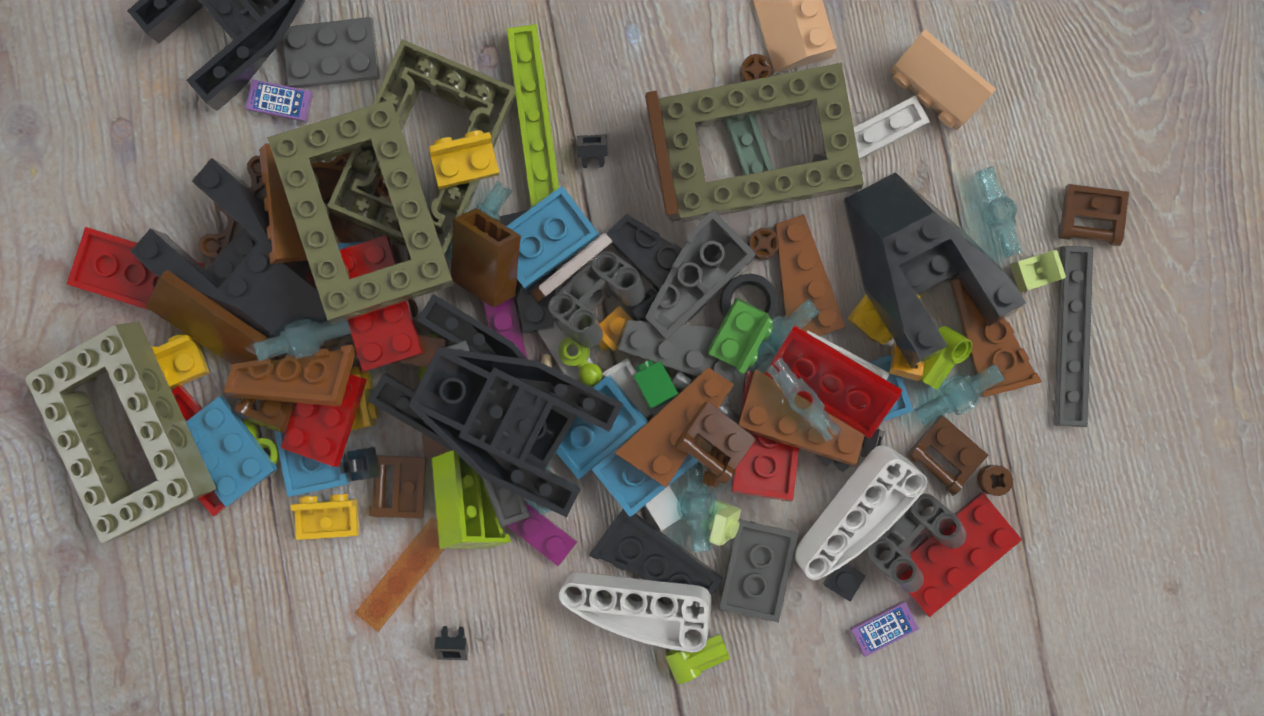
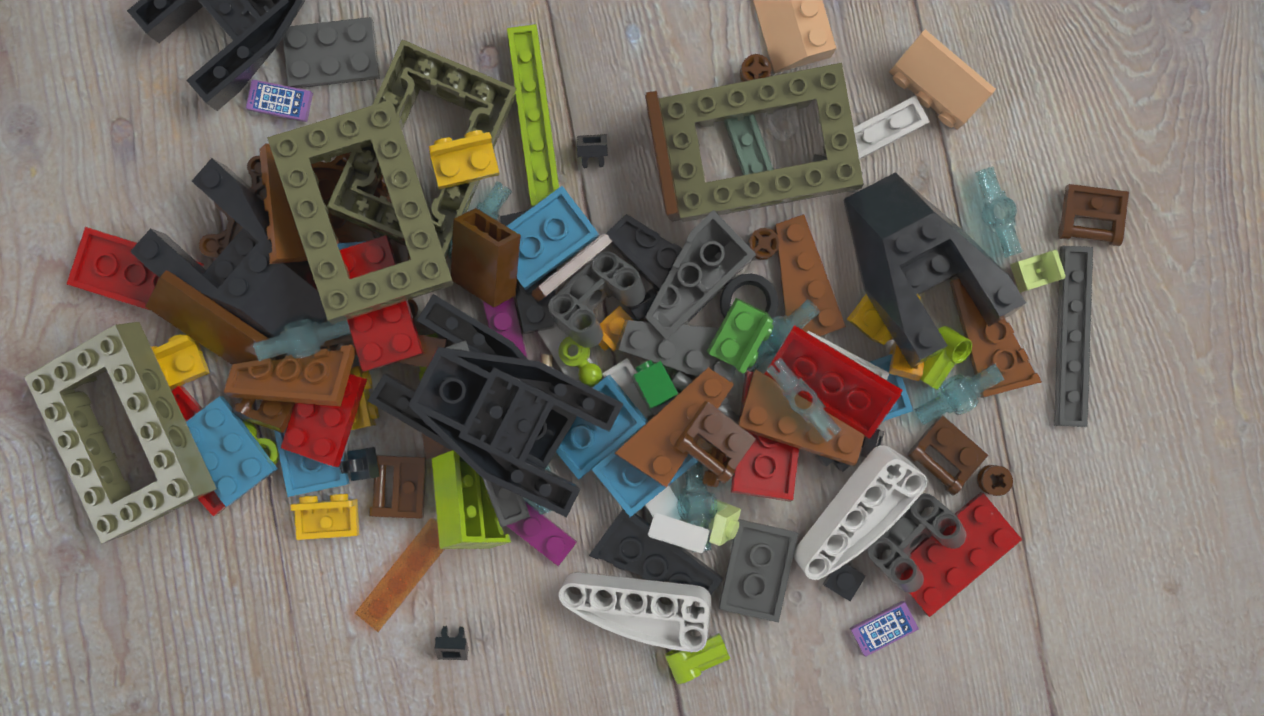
none -> white sticker [648,513,710,553]

